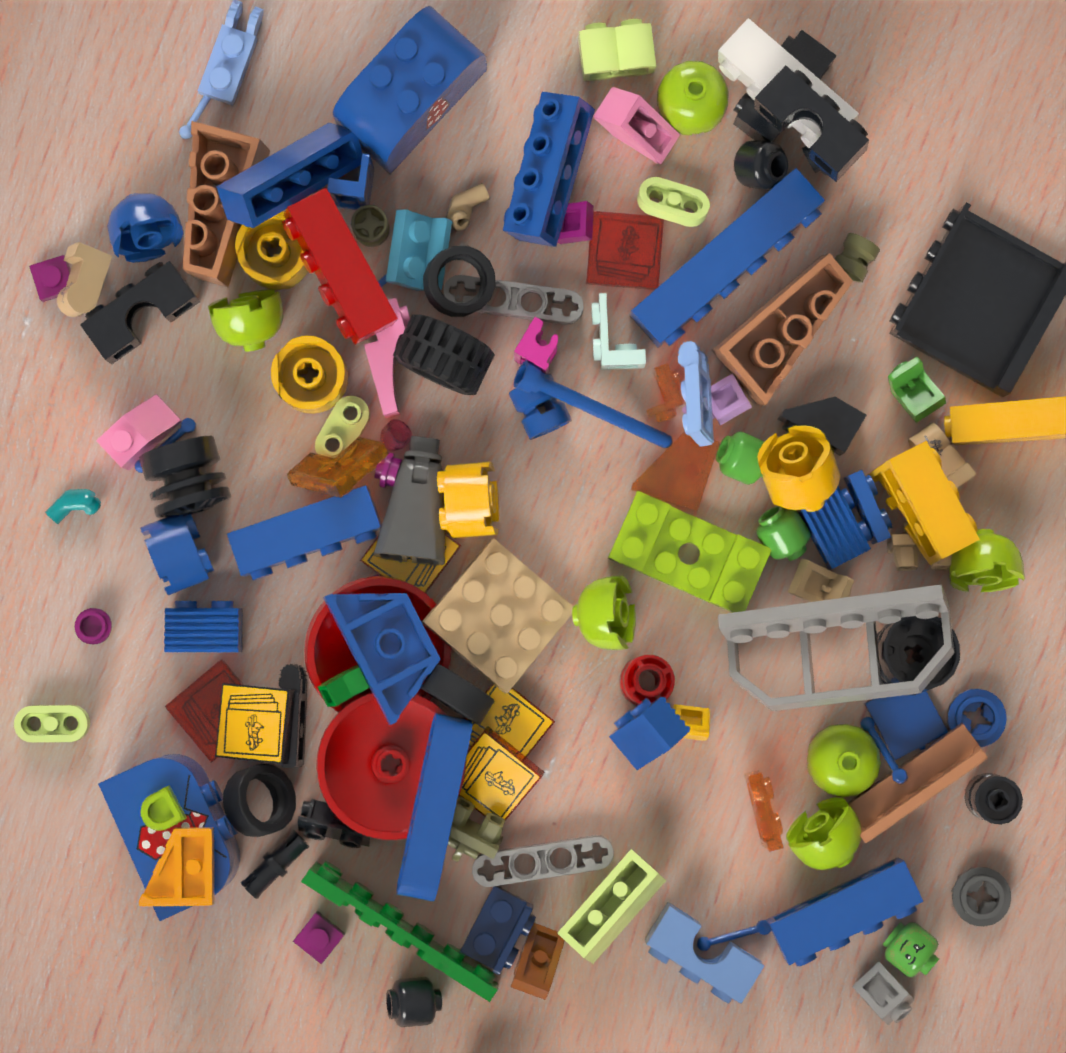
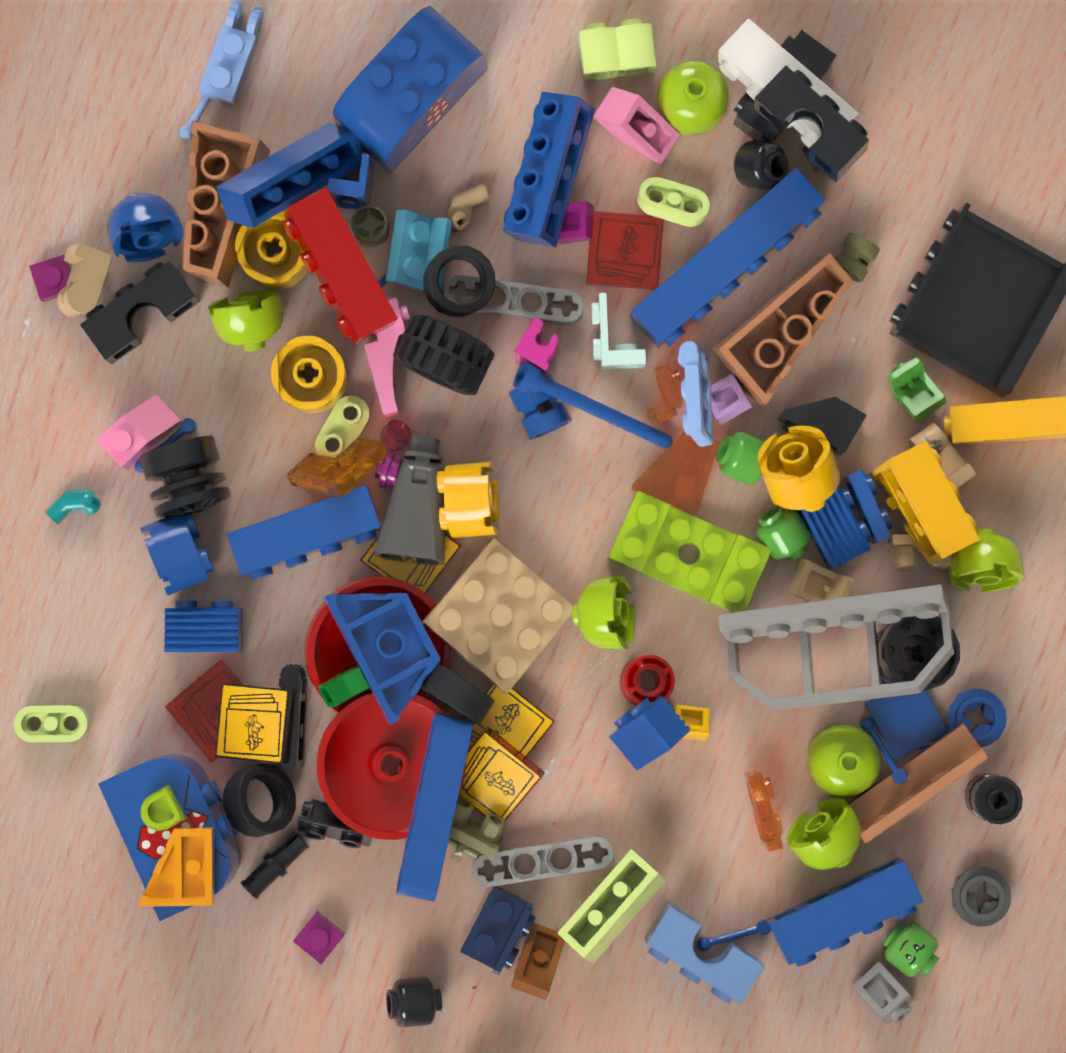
magenta plate [74,608,112,645] -> none
green wing [301,861,499,1002] -> none

